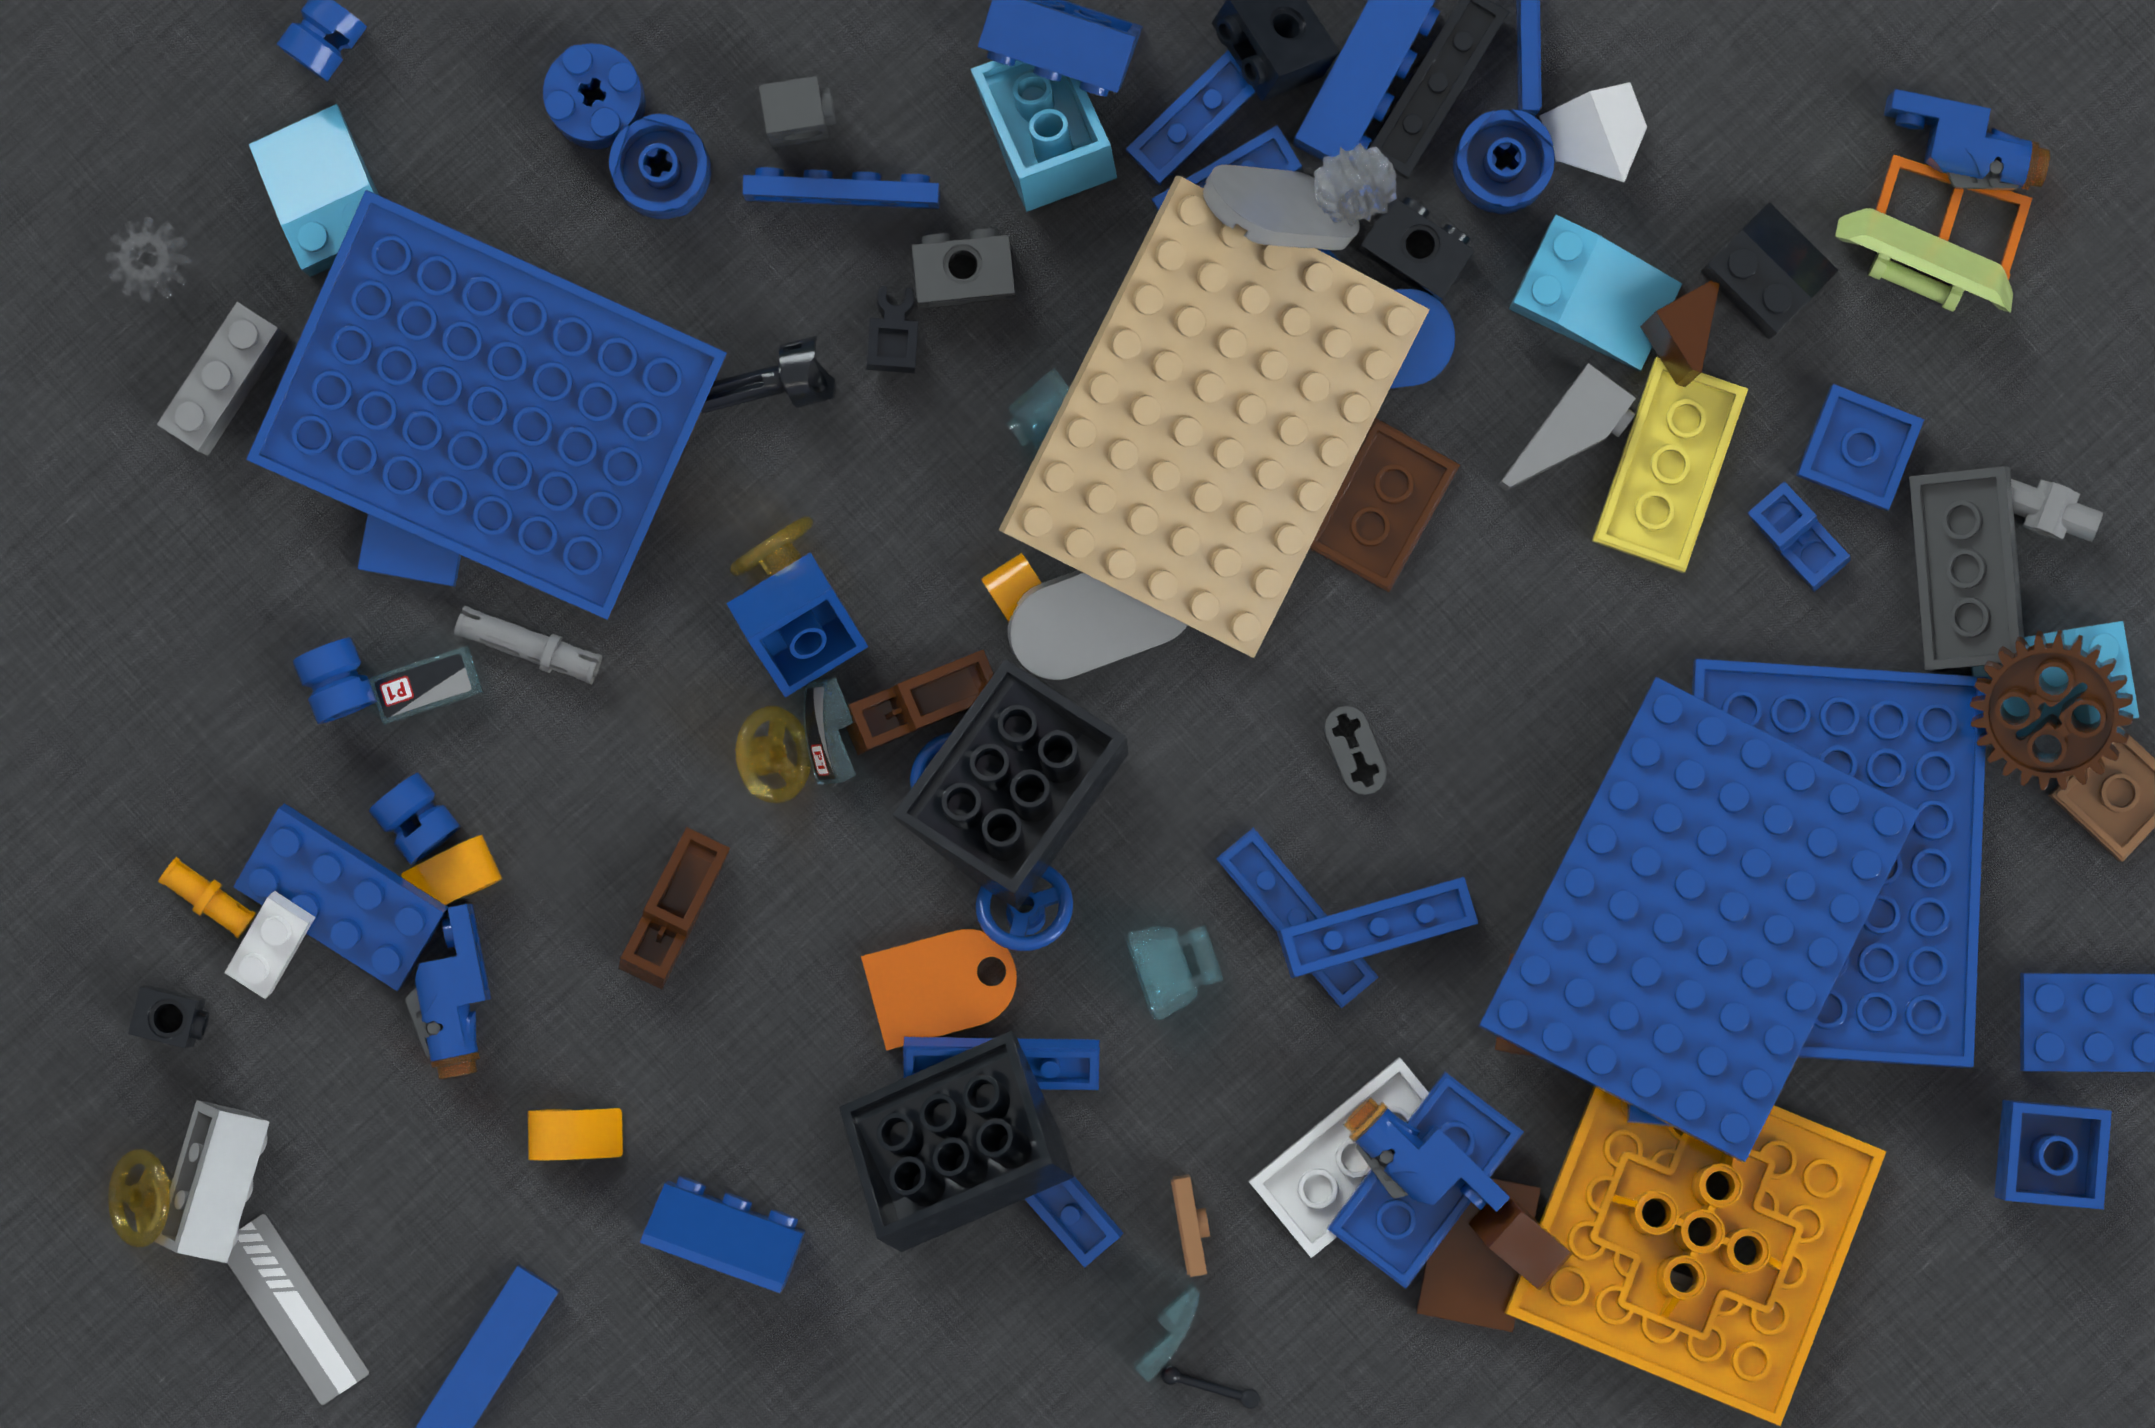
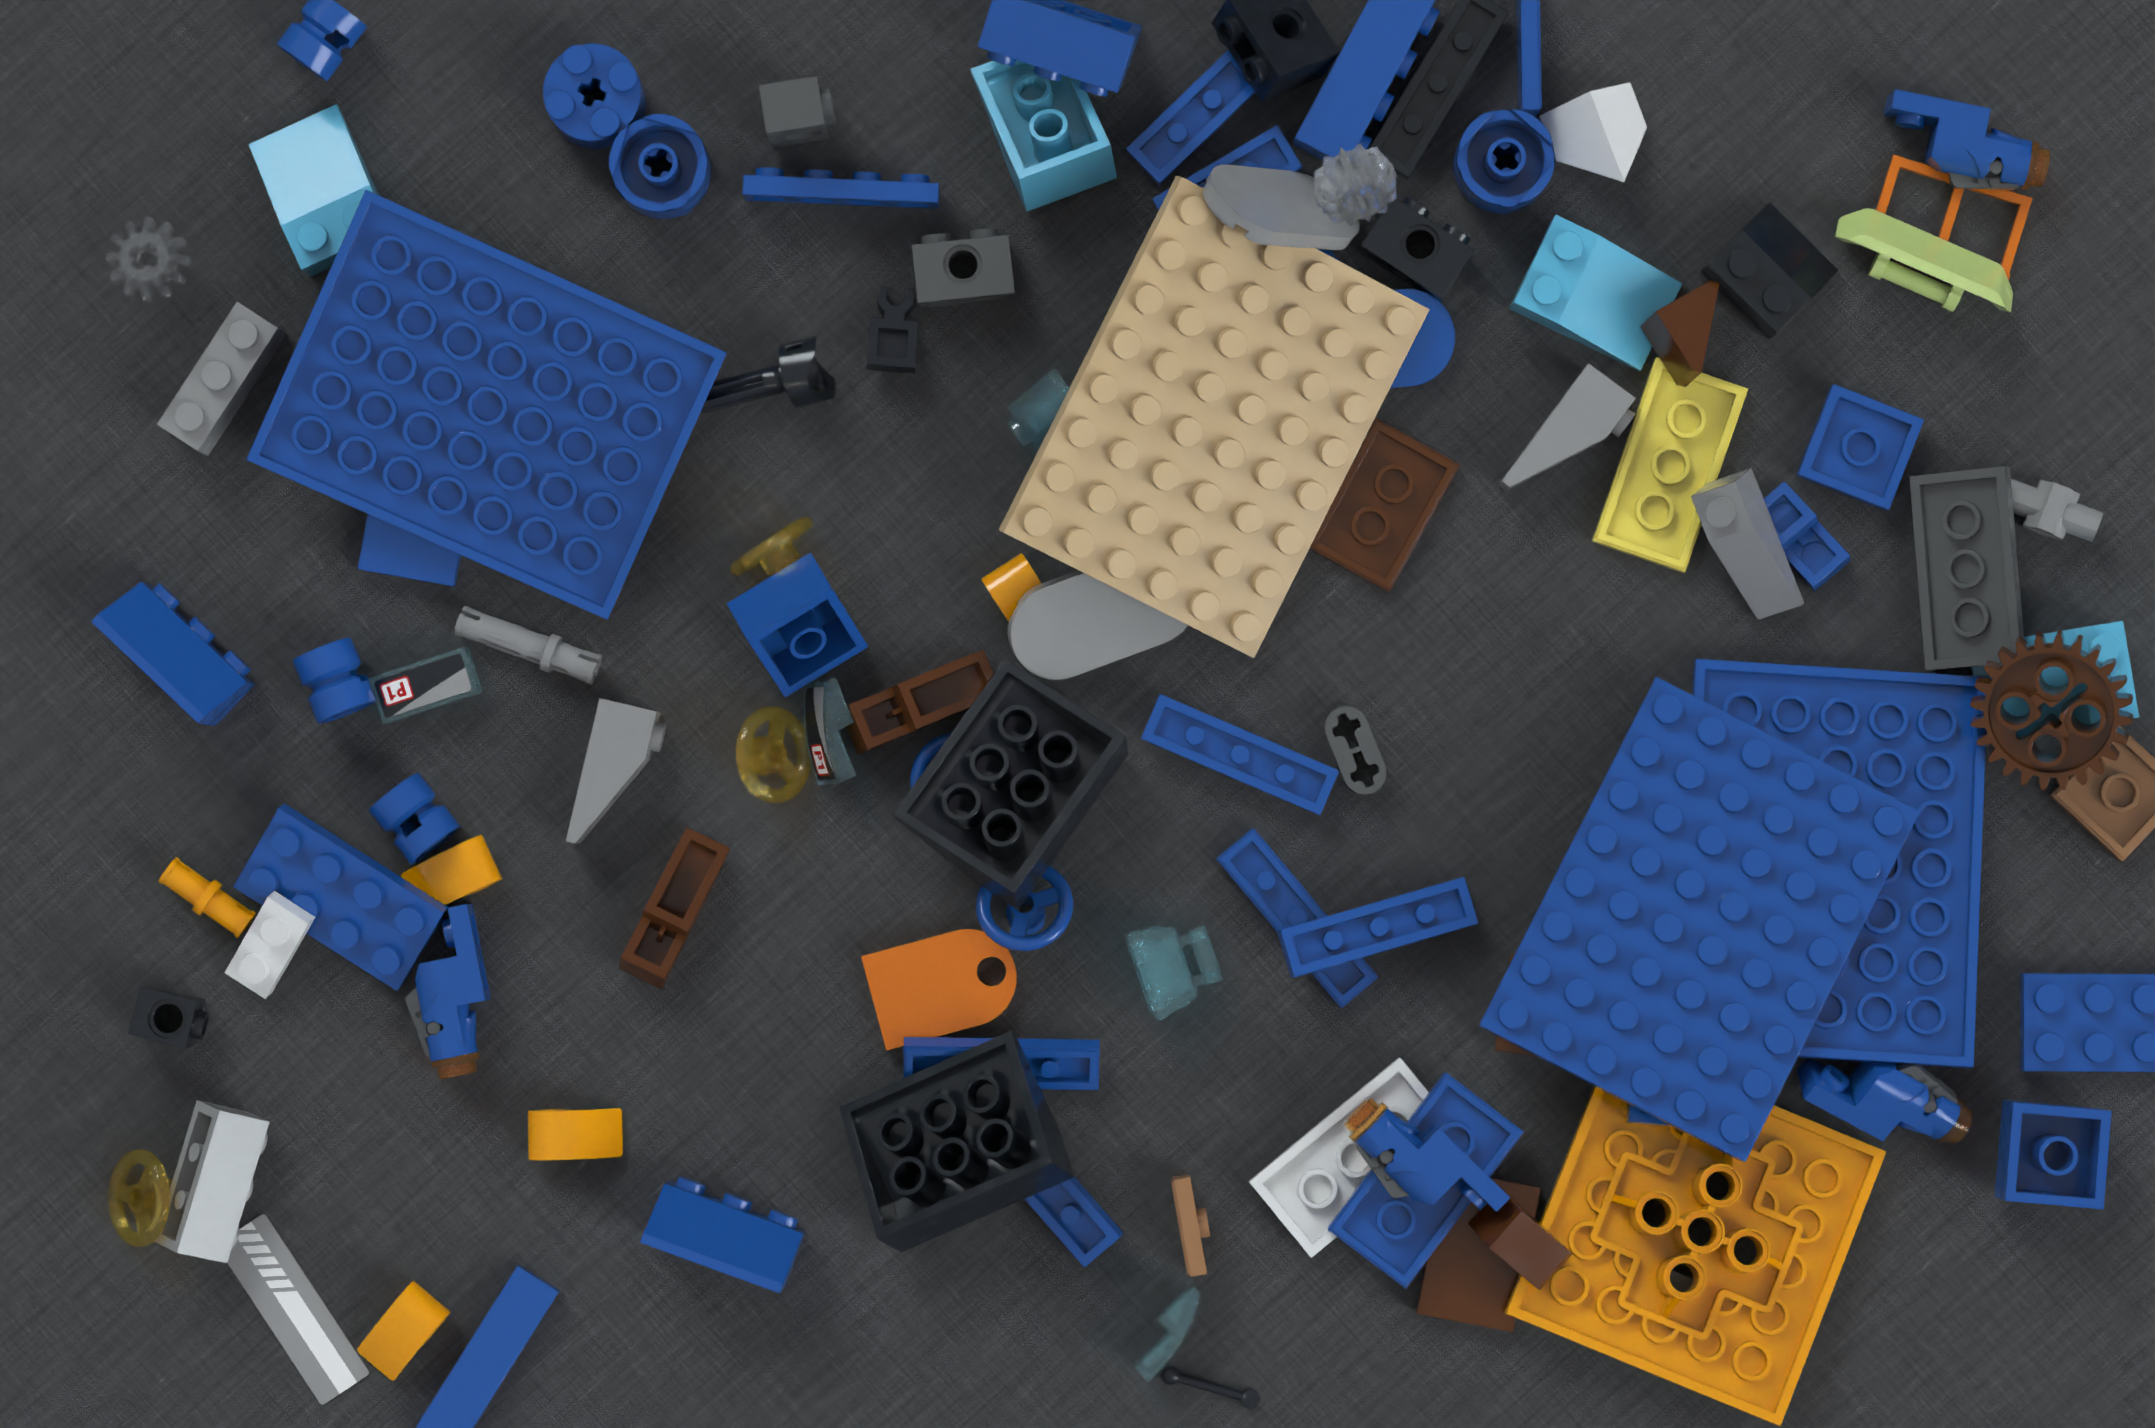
none -> blue slope [91,582,255,726]
none -> light orange panel [357,1280,451,1381]
none -> light grey slope [566,698,666,844]
none -> blue plate [1141,694,1339,816]
none -> light grey slope [1691,468,1804,620]
none -> blue plate [1797,1058,1972,1144]

